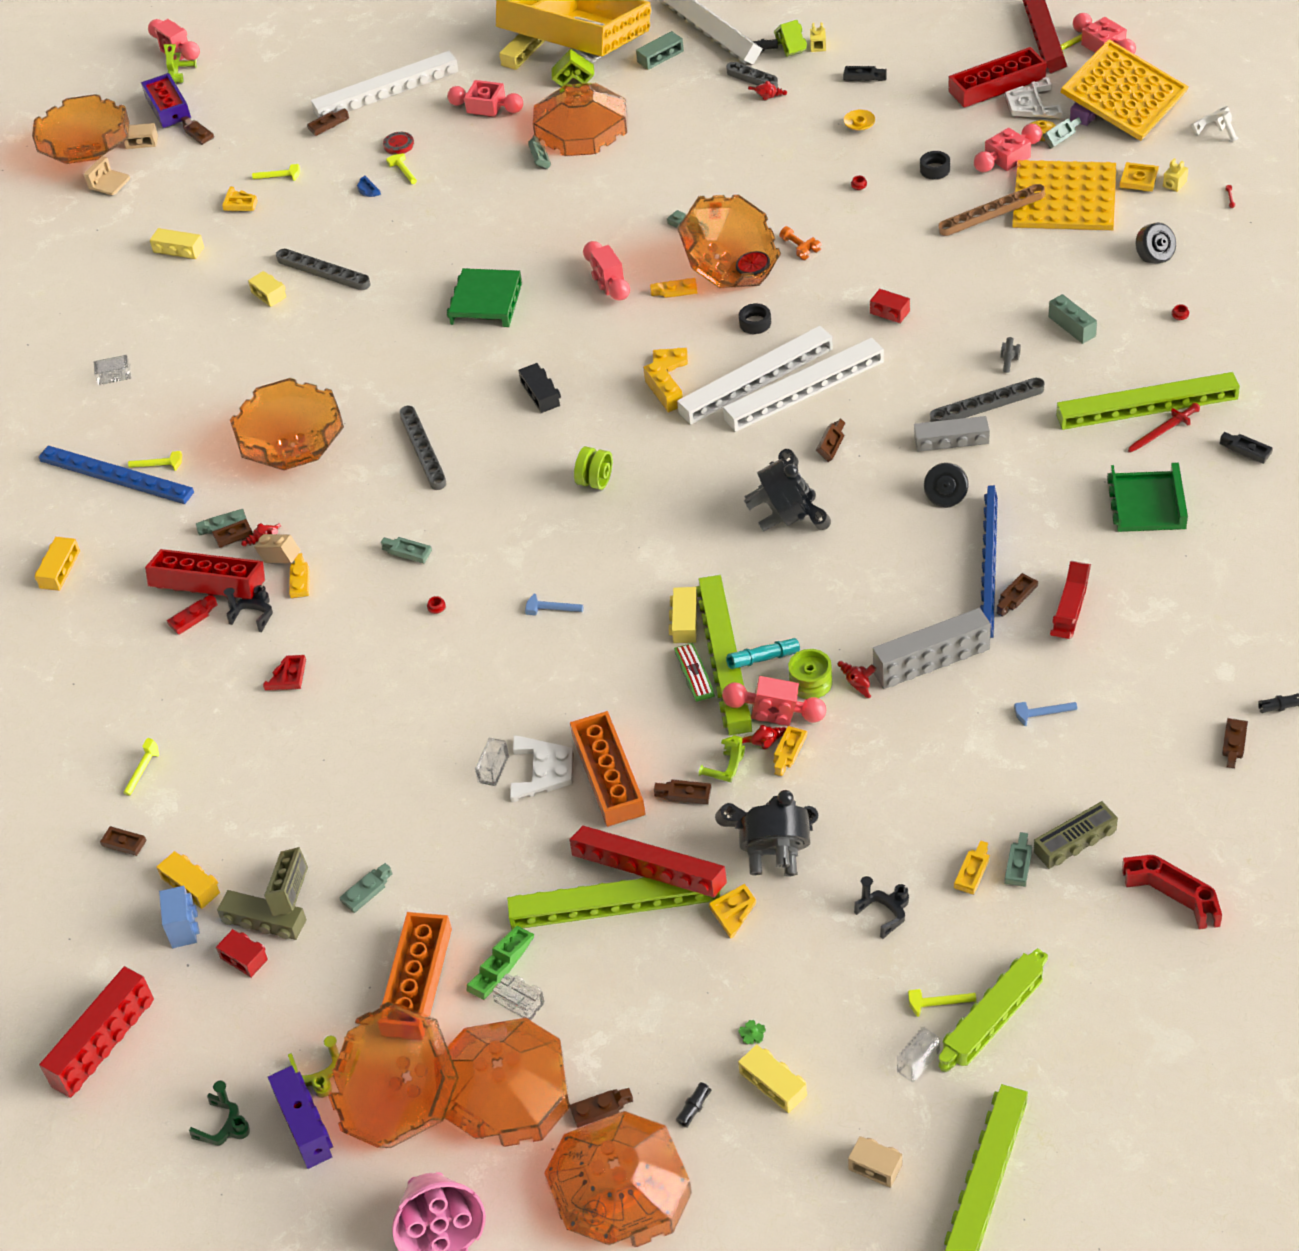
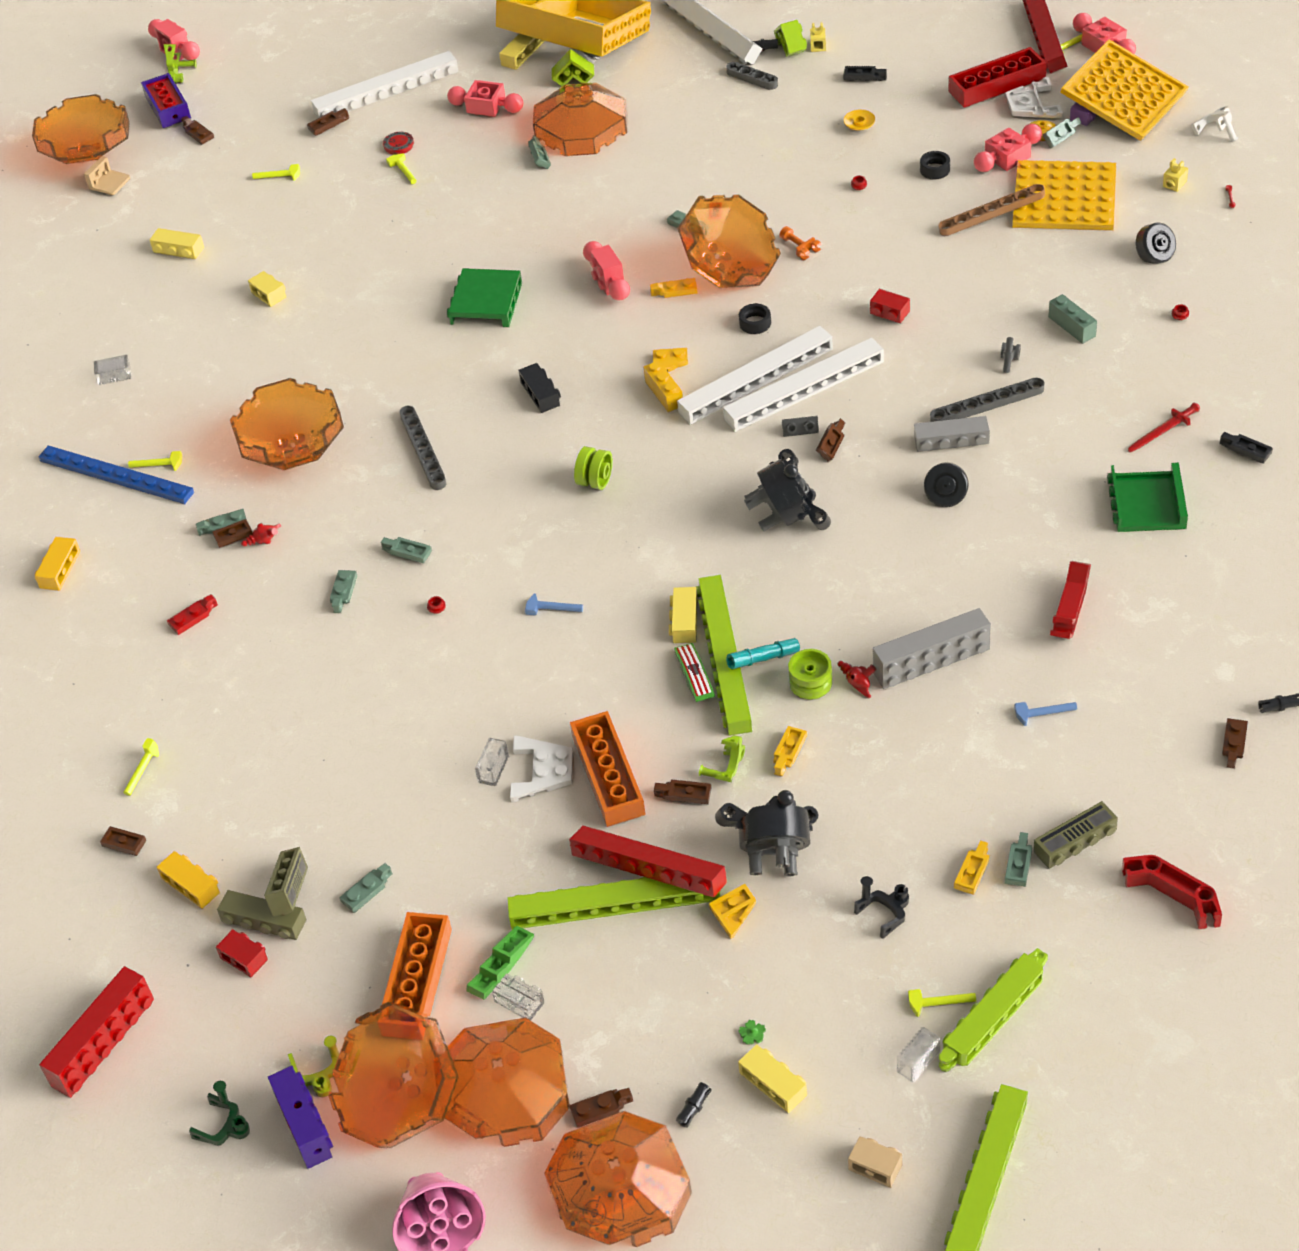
tan brick [122,123,158,149] -> none
red brick [145,549,265,599] -> none
medium blue brick [159,886,200,948] -> none
yellow wing [222,186,257,211] -> none
black piece [224,585,273,632] -> none
tan brick [254,534,301,563] -> none
red wing [263,655,306,691] -> none
dark grey beam [276,248,371,290] -> none
yellow hinge [289,553,309,598] -> none
blue tile [357,175,381,197] -> none
sand green brick [636,31,684,70] -> none
coral brick [722,676,826,726] -> none
red wheel [736,251,770,276] -> none
red piece [742,725,787,749] -> none
red piece [748,81,787,100] -> none
blue plate [980,485,998,638] -> none
reddish brown hinge [996,573,1038,617] -> none
lime brick [1056,372,1240,430] -> none
yellow plate [1120,162,1159,192] -> none
none -> sand green hinge [330,570,357,613]
none -> dark grey hinge [782,415,819,437]

